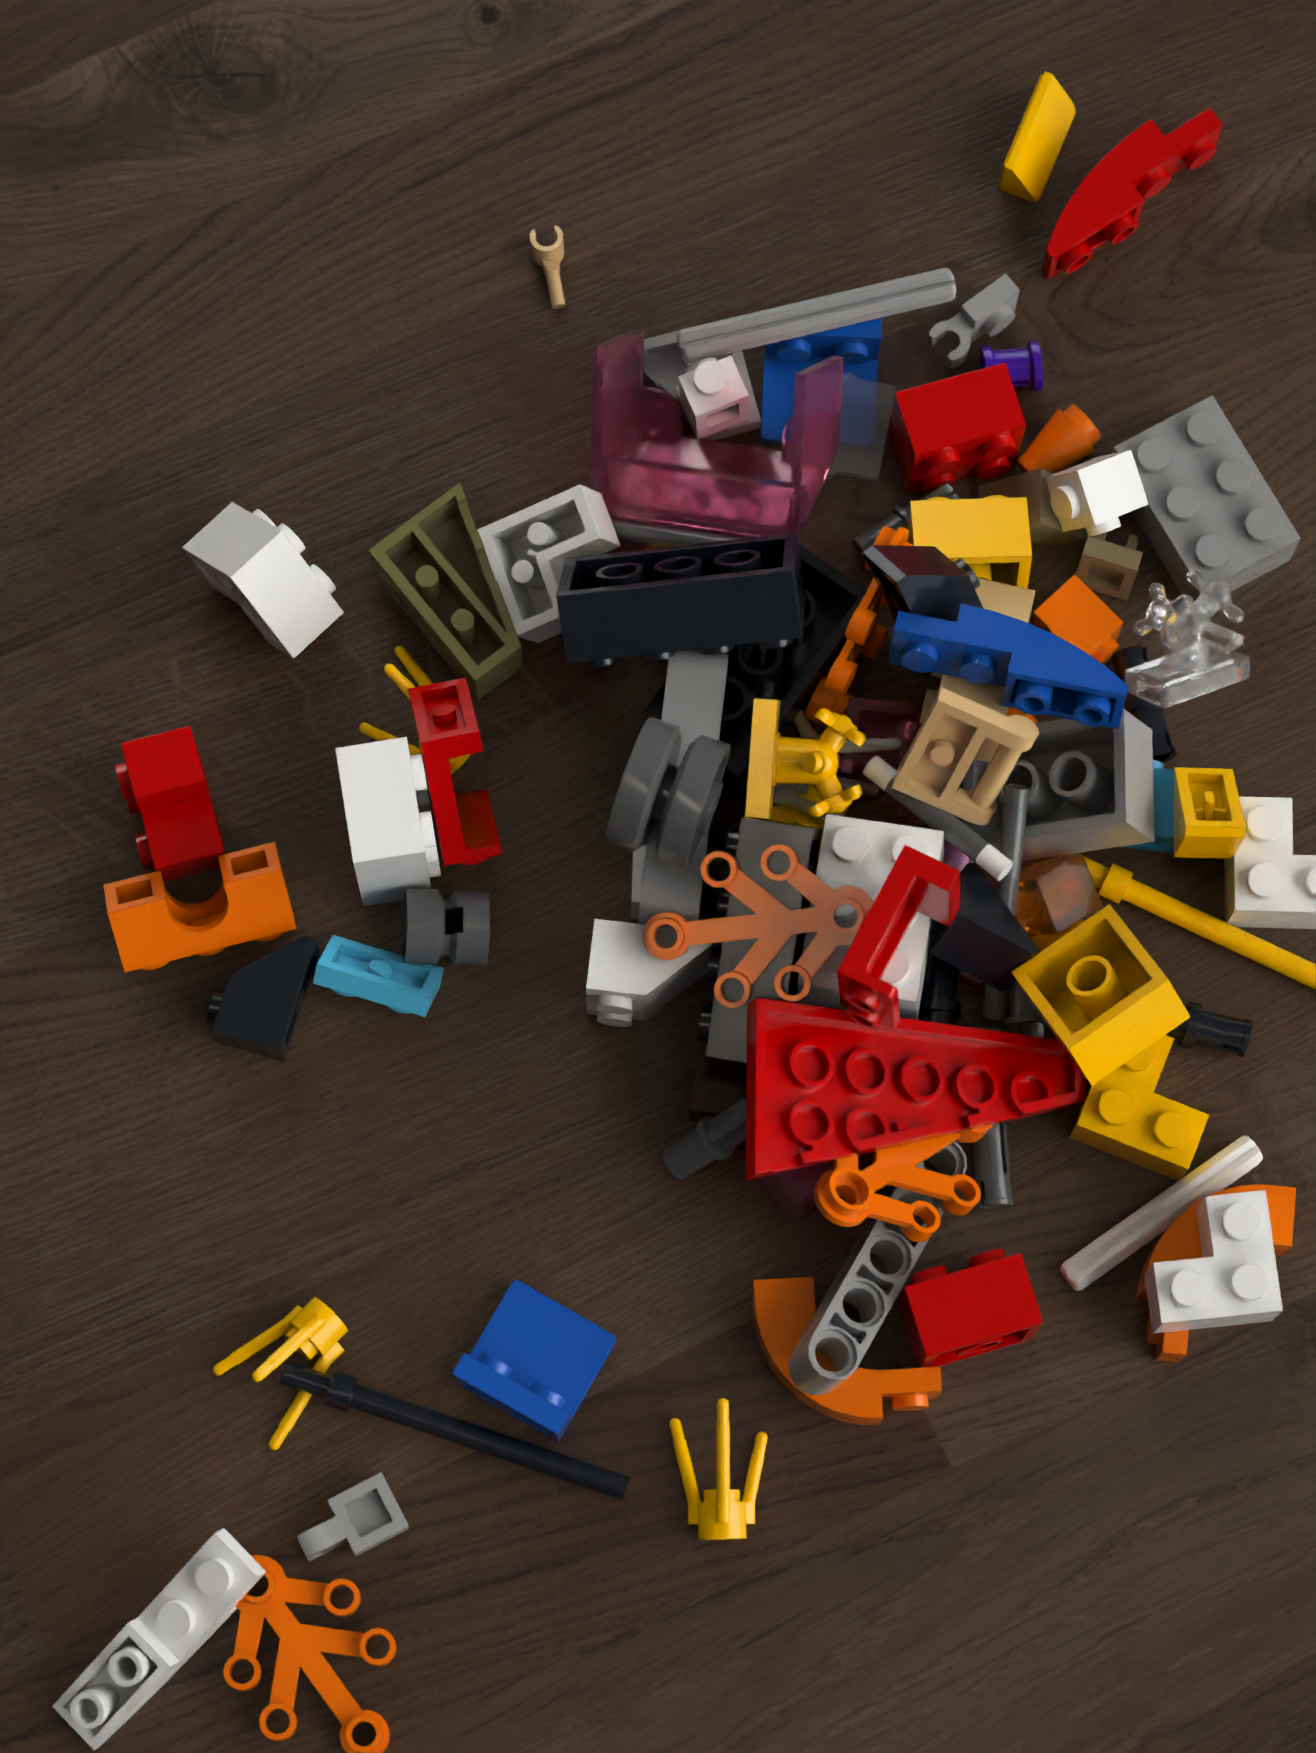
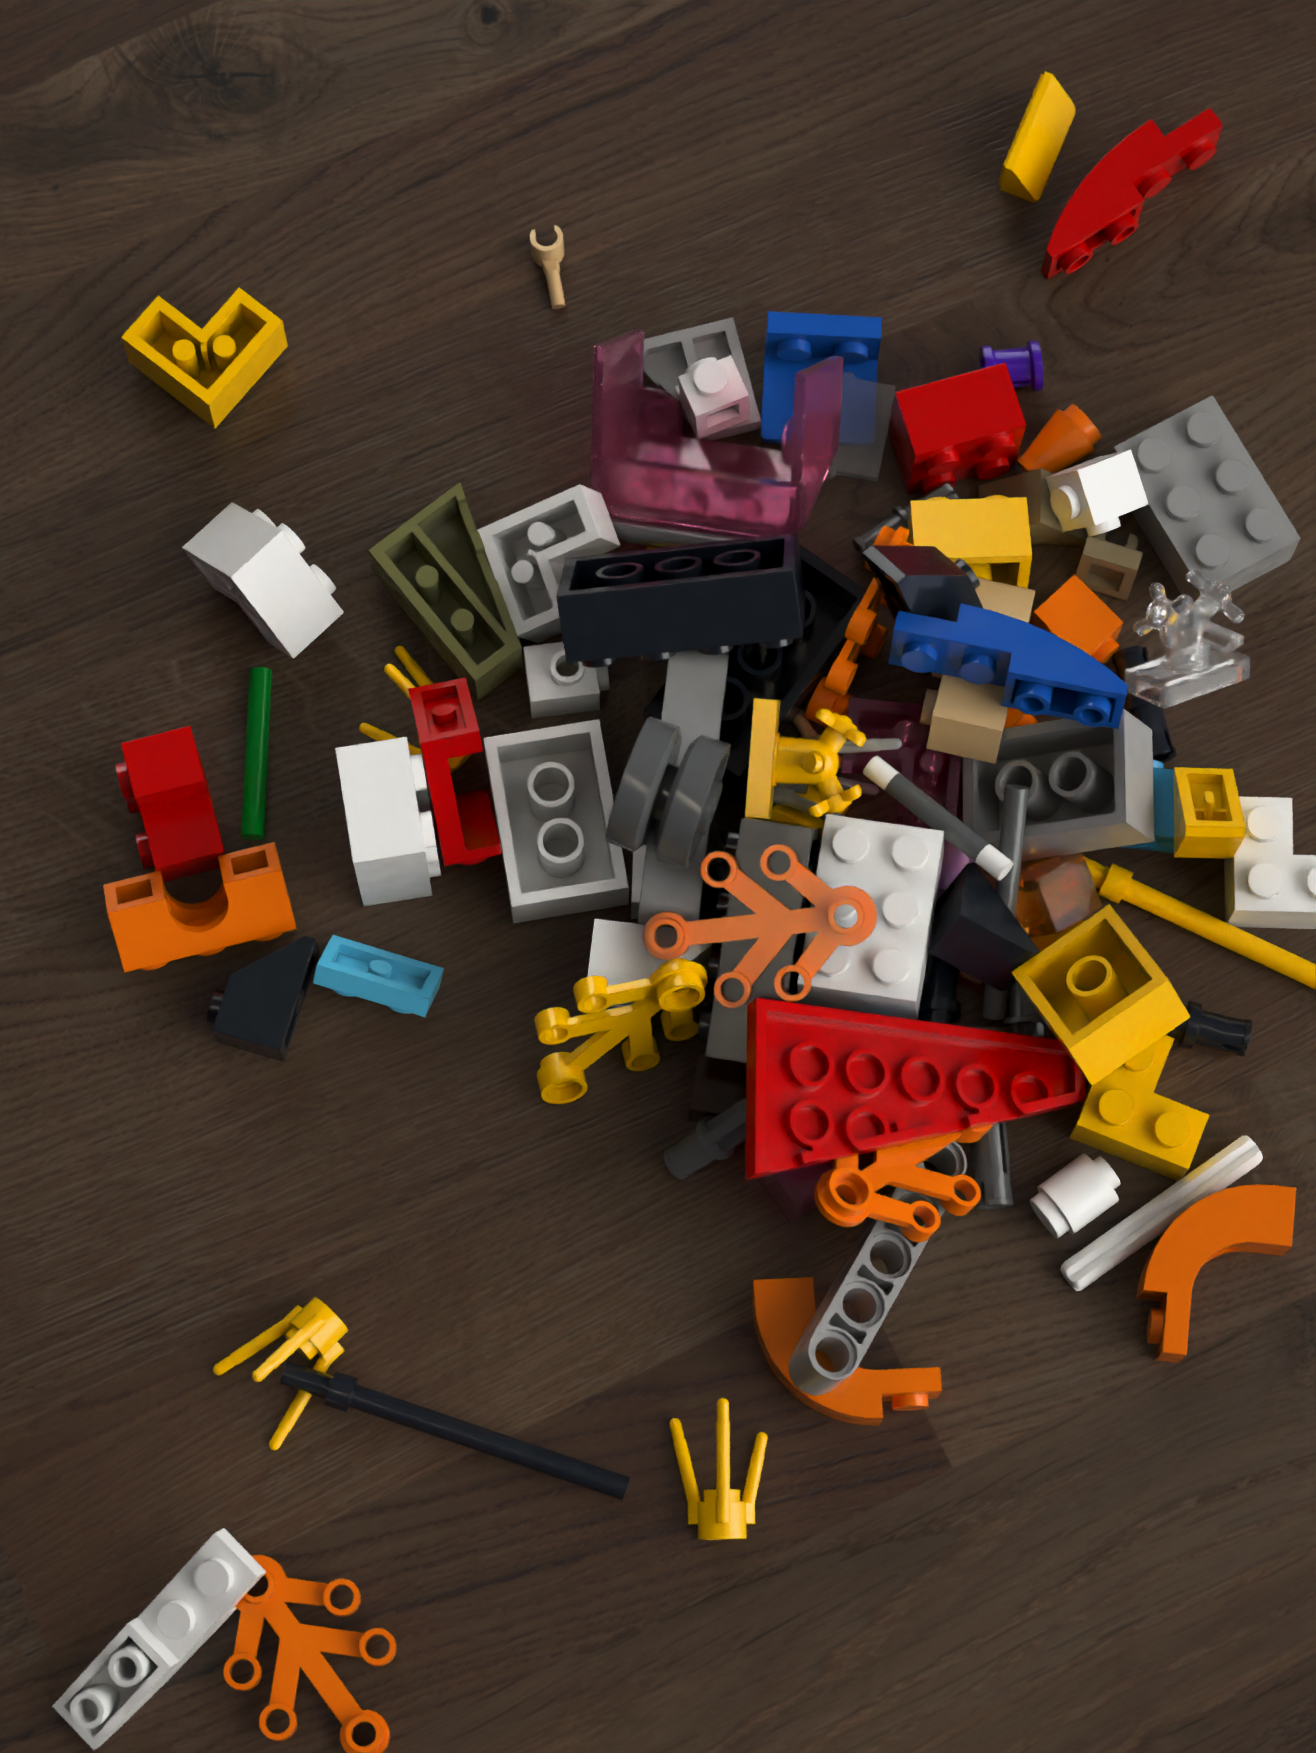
light grey plate [297,1472,409,1562] -> none
dark grey wheel [402,888,490,965] -> none
blue bracket [452,1280,616,1443] -> none
light grey axle [677,268,957,363] -> none
red panel [837,845,961,1030] -> none
tan plate [891,687,1039,826] -> none
red brick [897,1249,1043,1368] -> none
light grey plate [927,273,1020,369] -> none
white brick [1144,1190,1283,1334] -> none
none -> yellow brick [121,288,288,429]
none -> green bar [241,667,272,840]
none -> white brick [483,719,629,923]
none -> white brick [523,642,610,718]
none -> yellow plant [534,958,708,1104]
none -> white brick [1029,1153,1121,1239]

